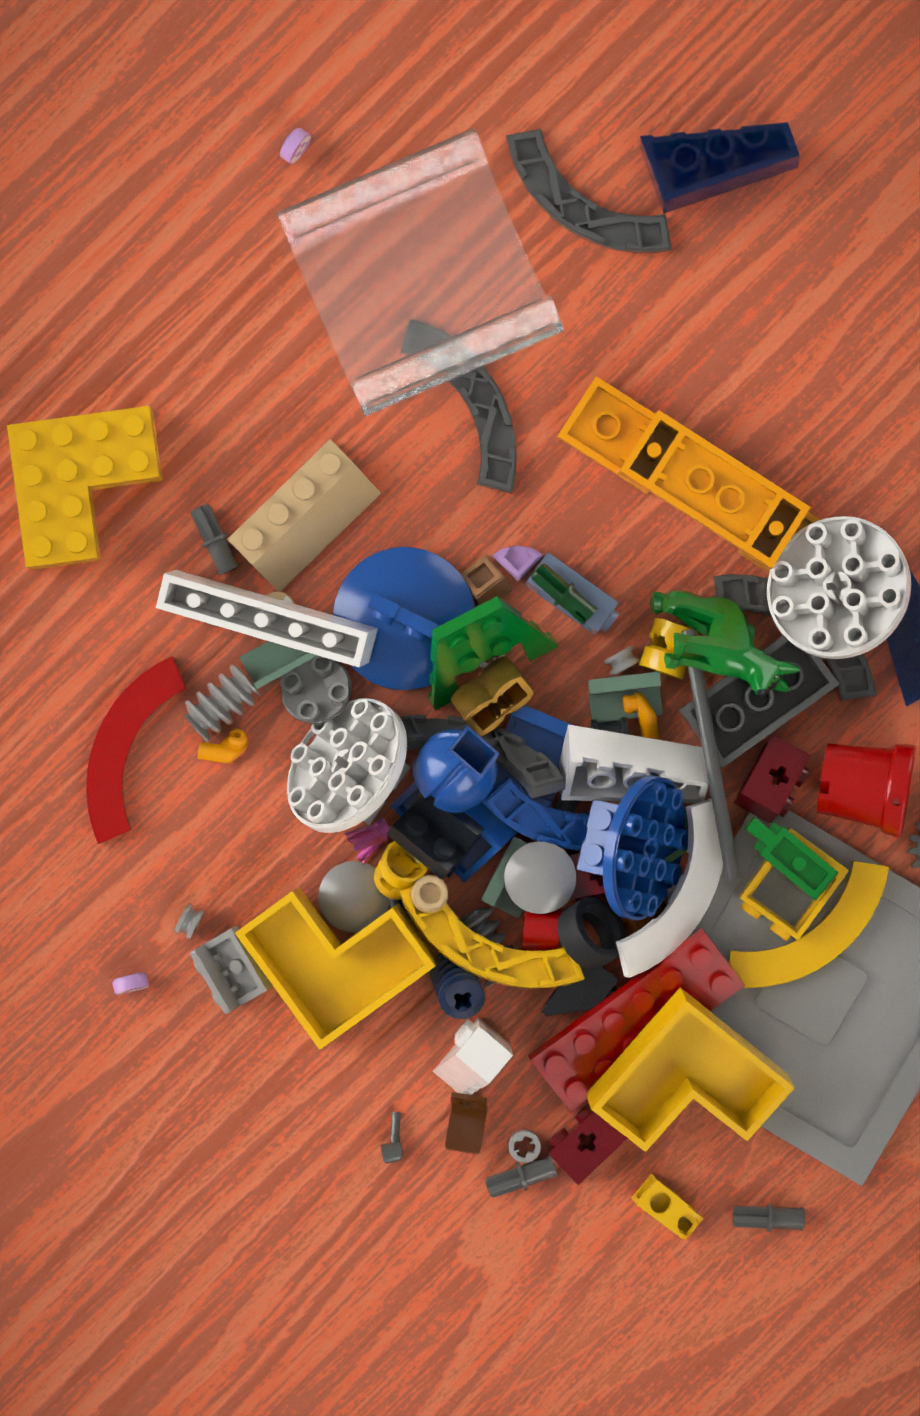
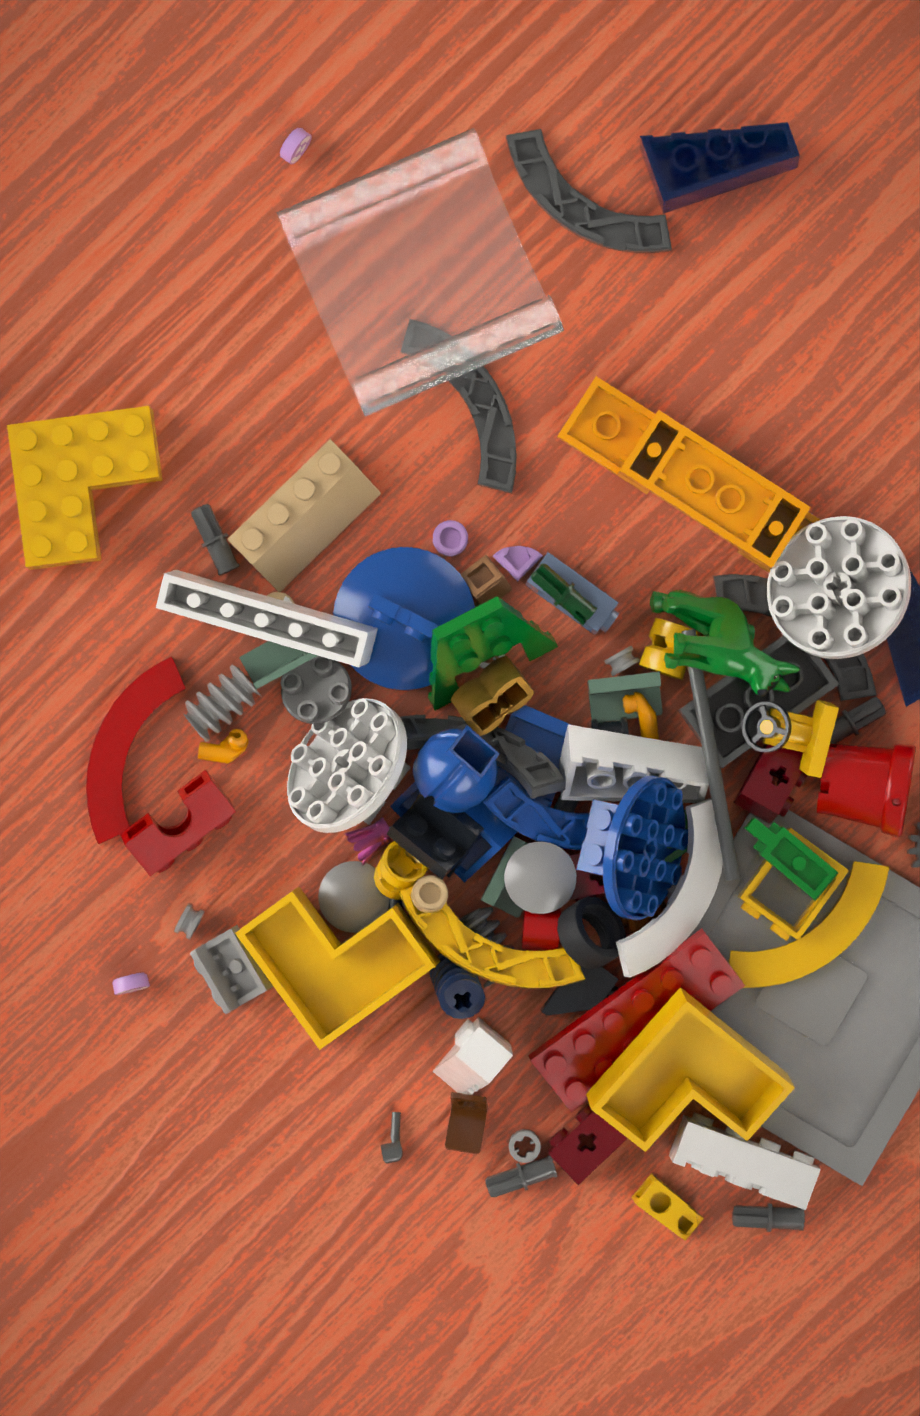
none -> red arch [120,770,236,876]
none -> lavender tile [433,520,468,557]
none -> white wedge [669,1112,821,1210]
none -> yellow piece [742,700,839,778]
none -> dark grey axle [830,697,886,744]

